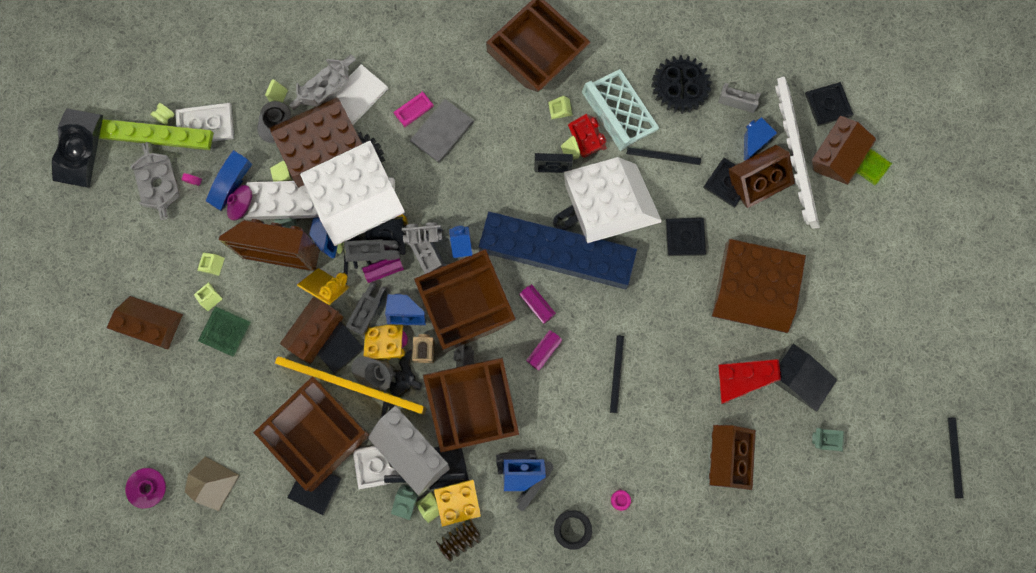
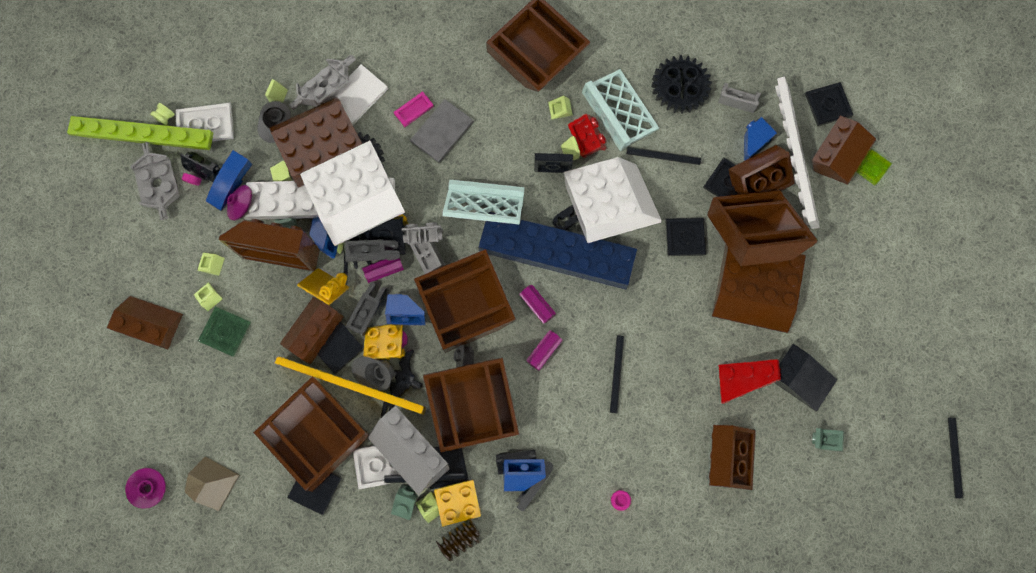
black slope [52,108,103,188] -> none
brick [412,334,434,363] -> none
blue slope [449,226,472,258] -> none
black tyre [554,510,592,550] -> none
none -> black hinge [180,152,221,182]
none -> light aqua fence [443,180,525,224]
none -> reddish brown slope [707,191,818,266]

